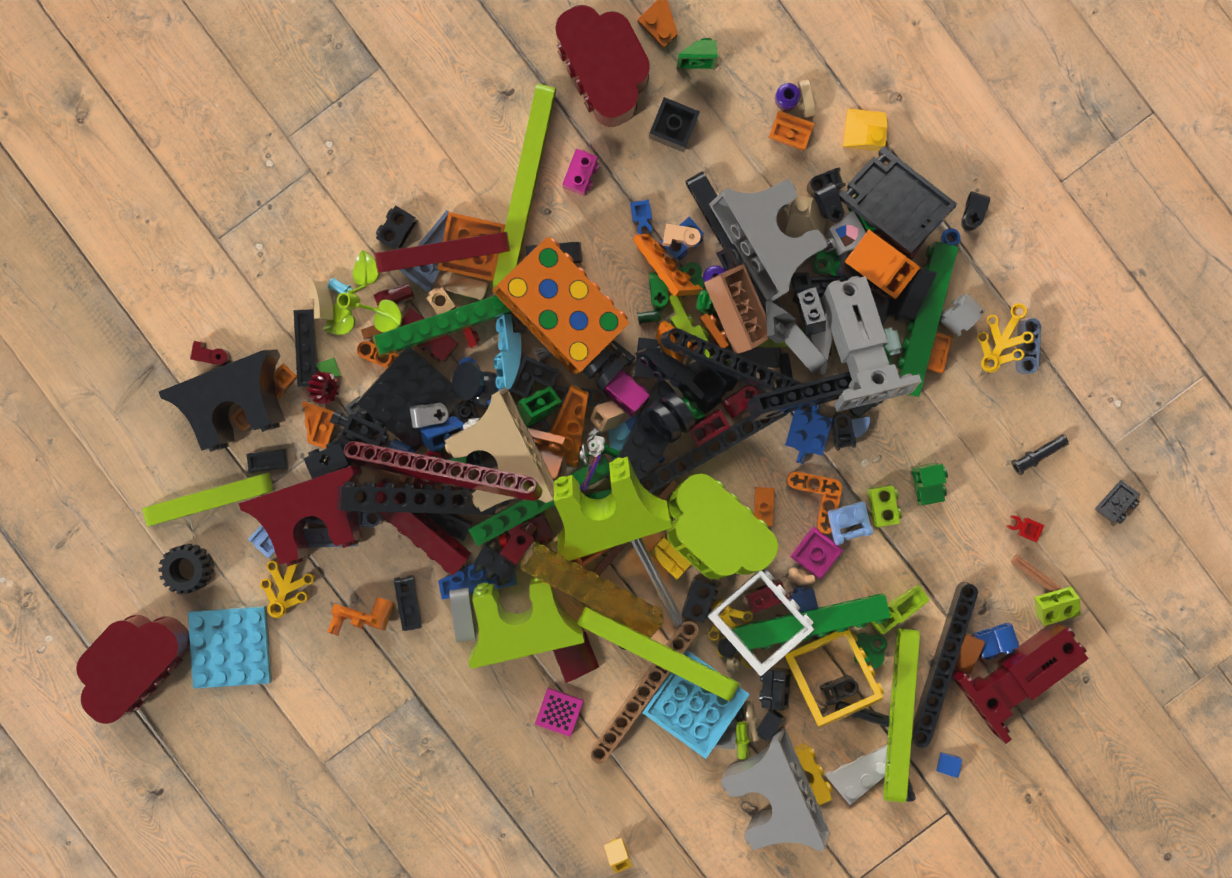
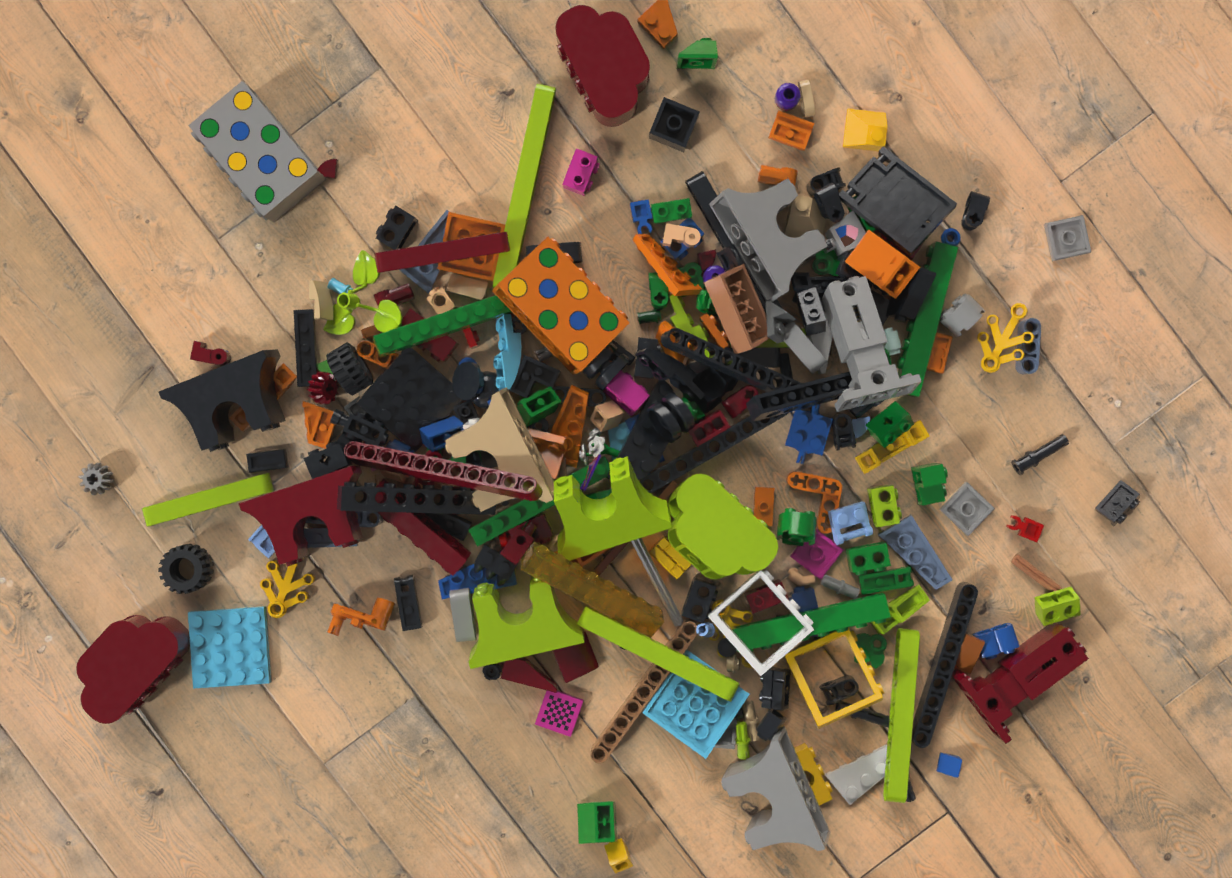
light grey piece [410,403,448,428] -> none
none -> light grey gear [78,463,114,495]
none -> light grey brick [188,80,326,222]
none -> dark red tile [317,159,338,179]
none -> black tyre [326,342,373,396]
none -> black plate [482,663,501,680]
none -> dark red slope [500,657,558,693]
none -> green slope [577,801,617,844]
none -> green bracket [651,198,692,224]
none -> light blue pin [696,622,715,638]
none -> dark red tile [697,249,716,272]
none -> orange piece [758,165,798,186]
none -> green brick [776,508,817,546]
none -> light grey axle [821,575,860,599]
none -> green brick [845,541,891,575]
none -> yellow slope [854,420,930,474]
none -> green plate [858,566,914,595]
none -> green brick [866,401,914,448]
none -> sand blue wing [878,514,952,590]
none -> light grey tile [939,482,995,536]
none -> light grey tile [1044,215,1091,261]

